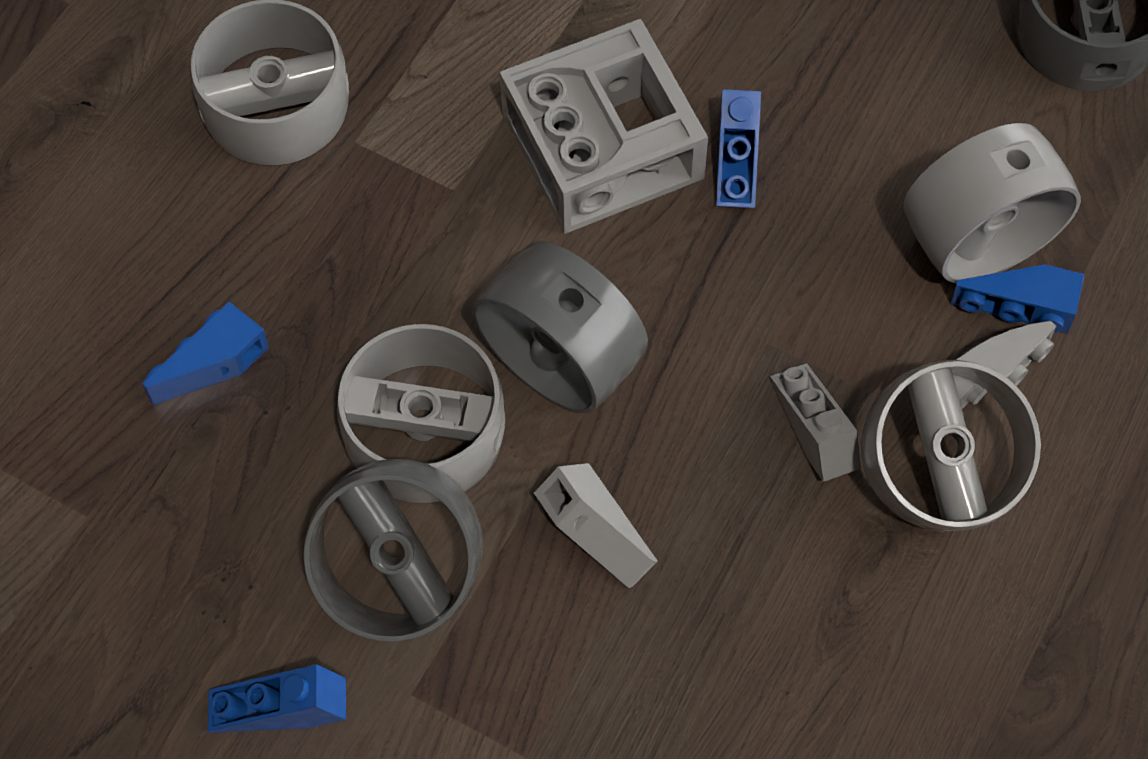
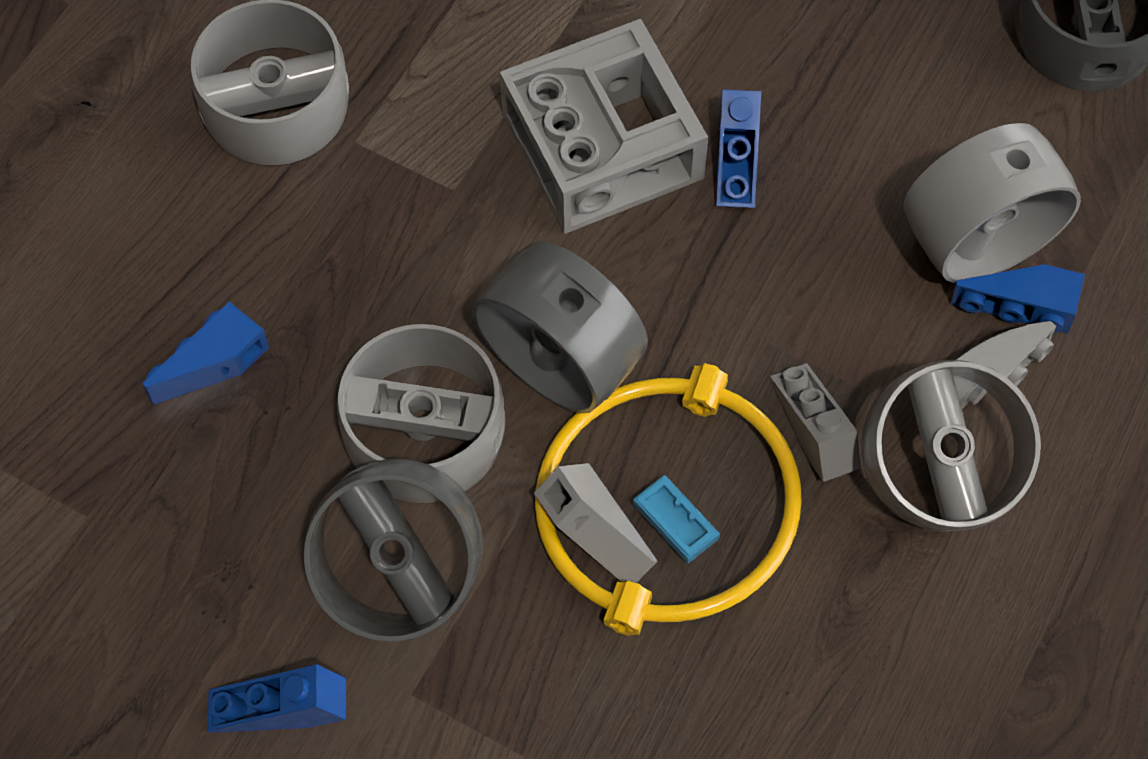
none -> yellow piece [535,363,802,636]
none -> dark azure plate [633,475,720,564]

